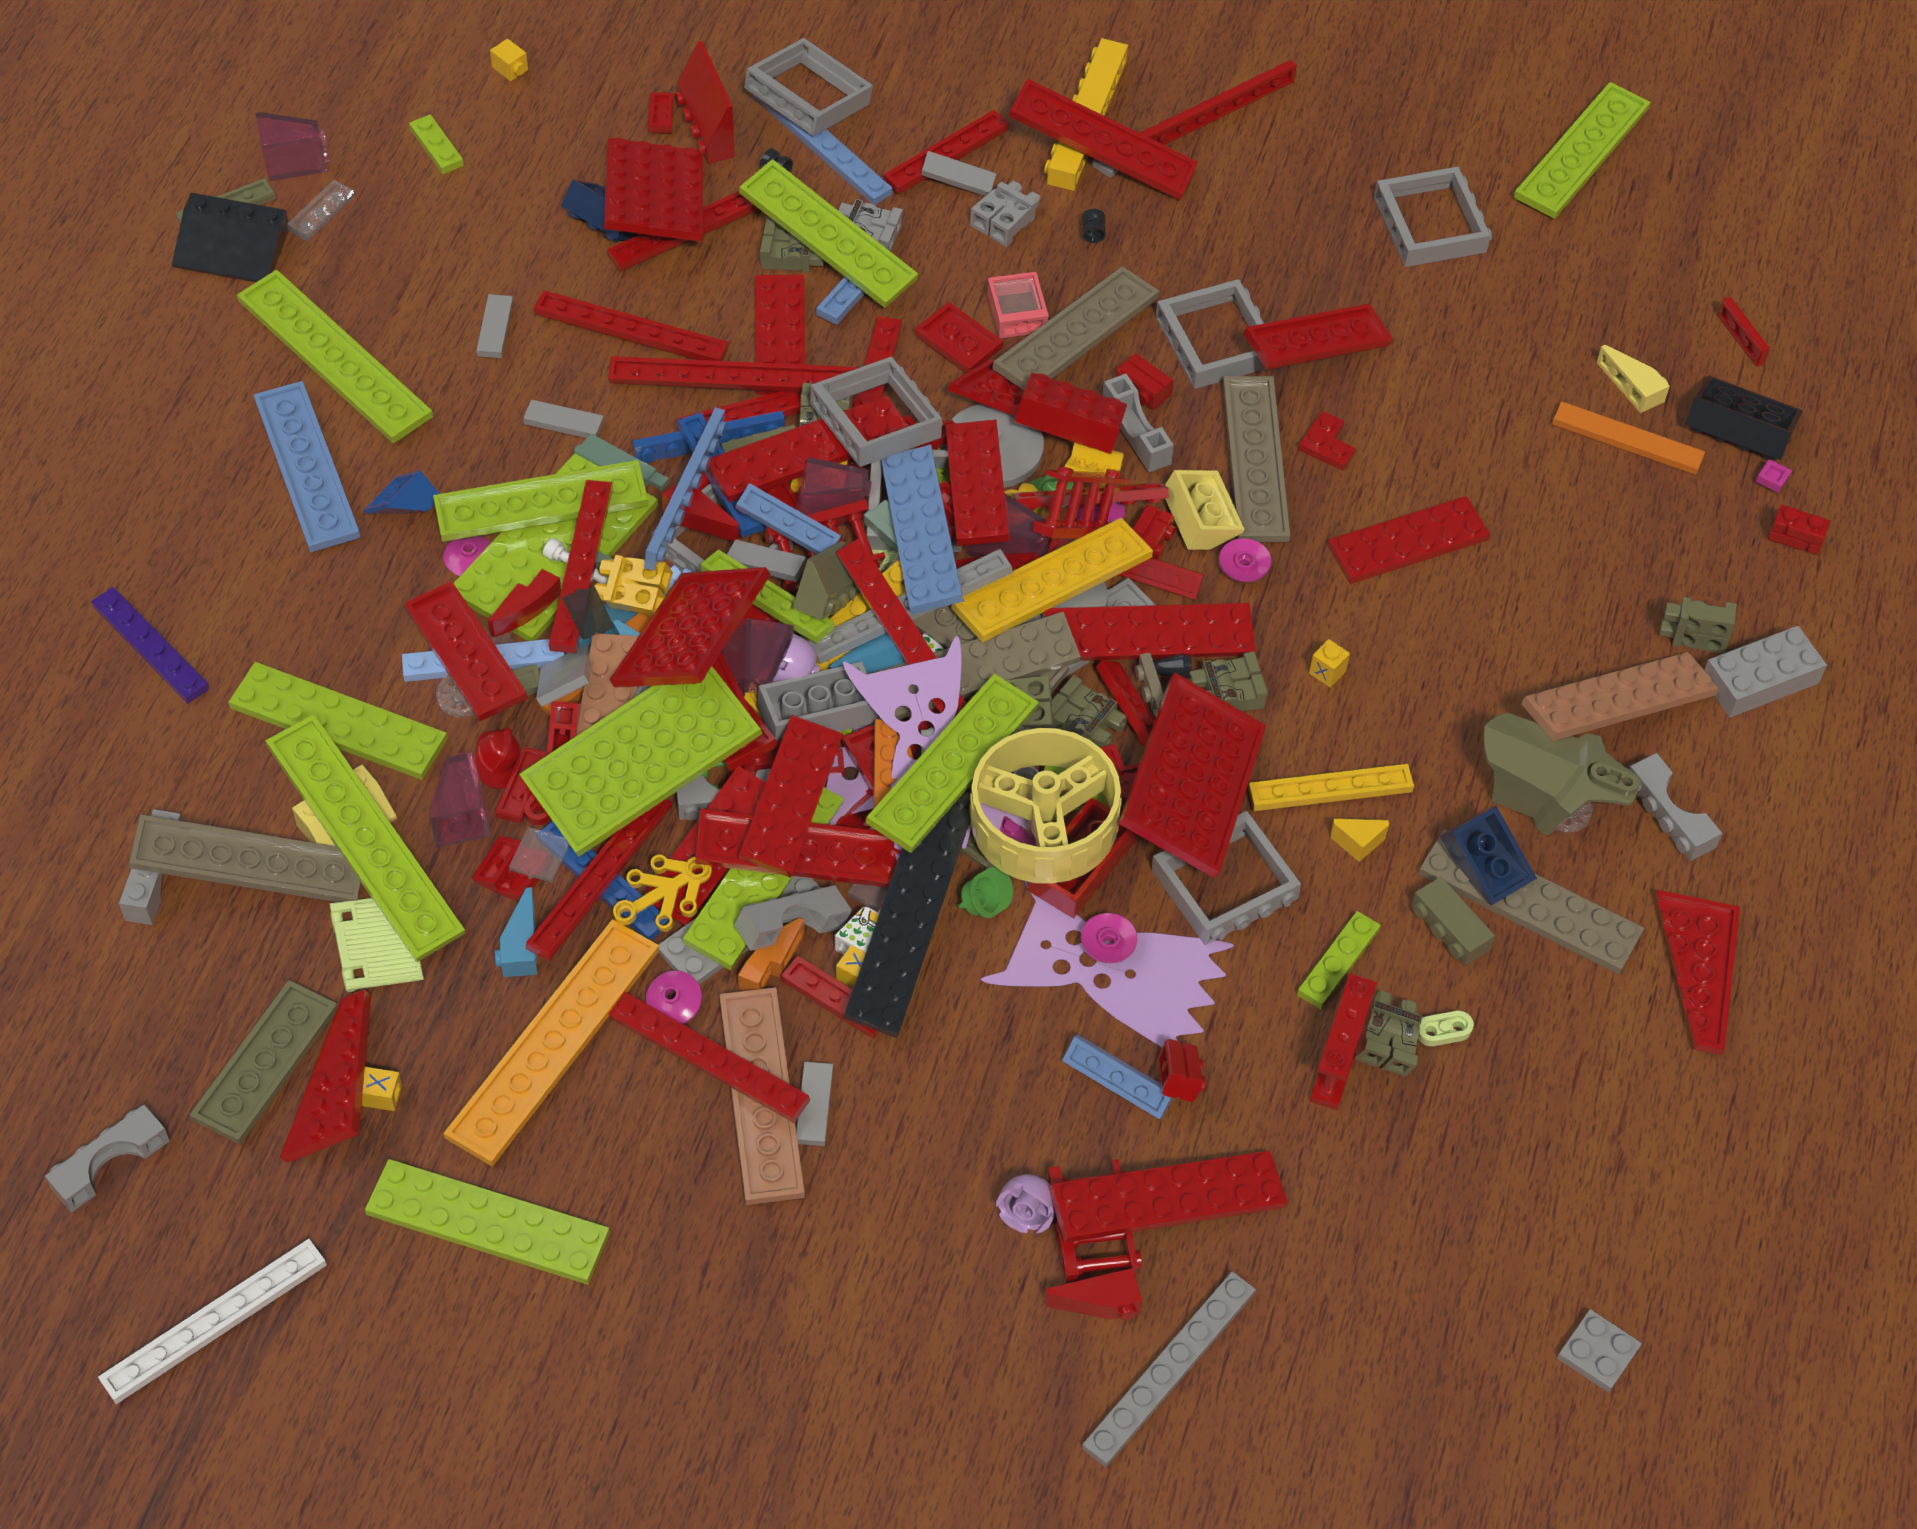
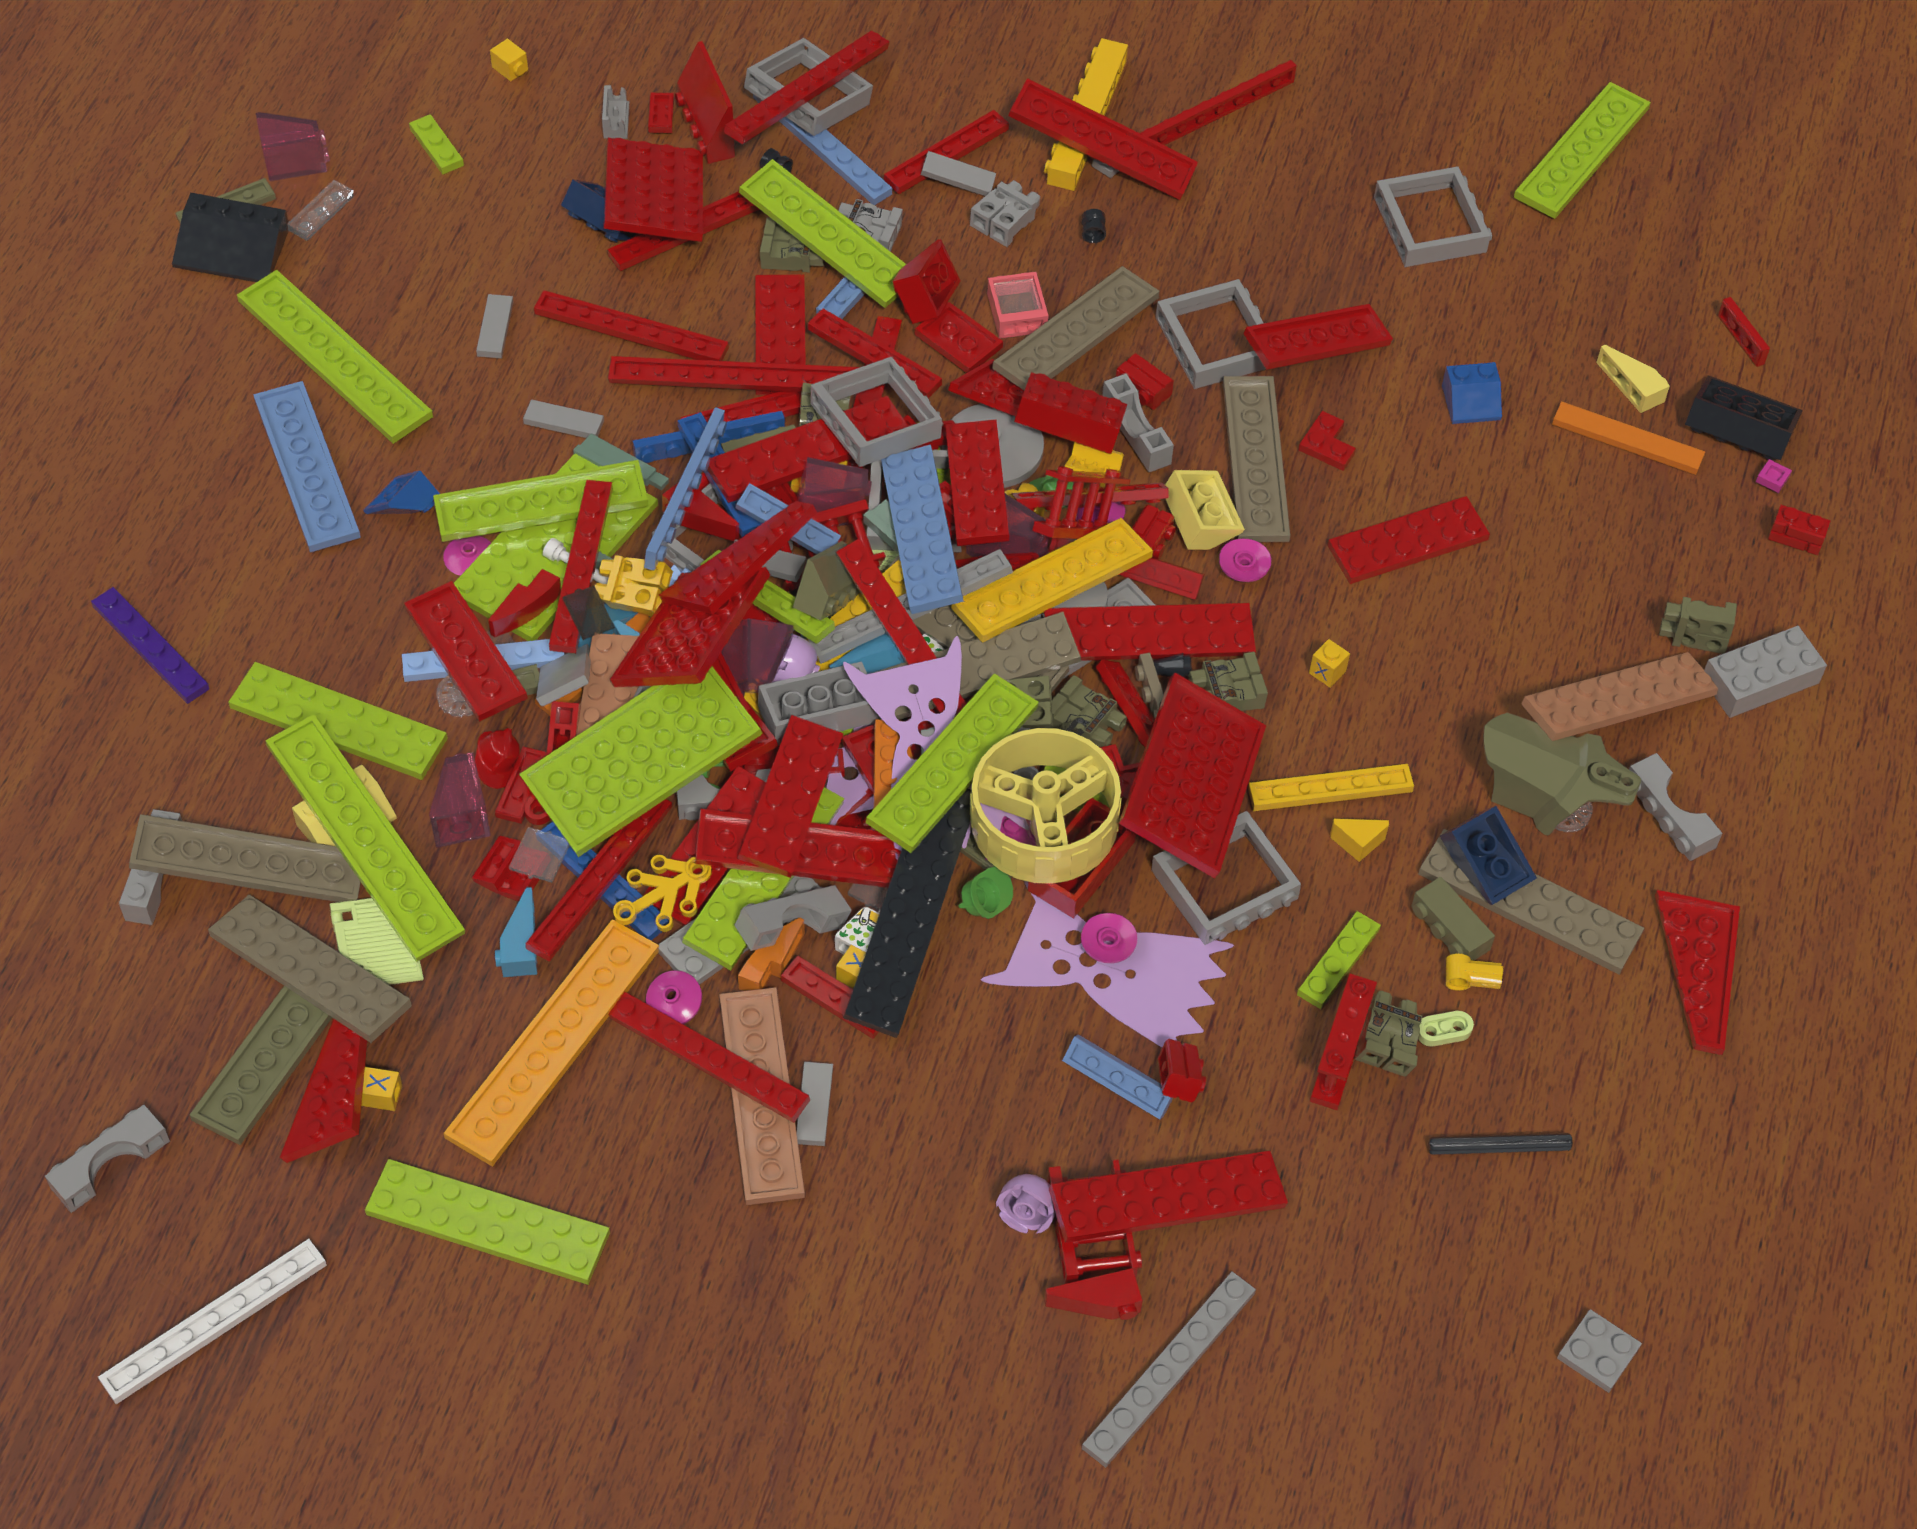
none -> dark tan plate [208,895,412,1043]
none -> light grey hinge [602,85,630,139]
none -> red wing [658,501,817,615]
none -> red plate [724,30,890,144]
none -> red plate [808,308,942,399]
none -> red slope [892,239,961,324]
none -> black axle [1428,1133,1573,1155]
none -> blue slope [1442,362,1502,424]
none -> yellow piece [1446,954,1503,991]

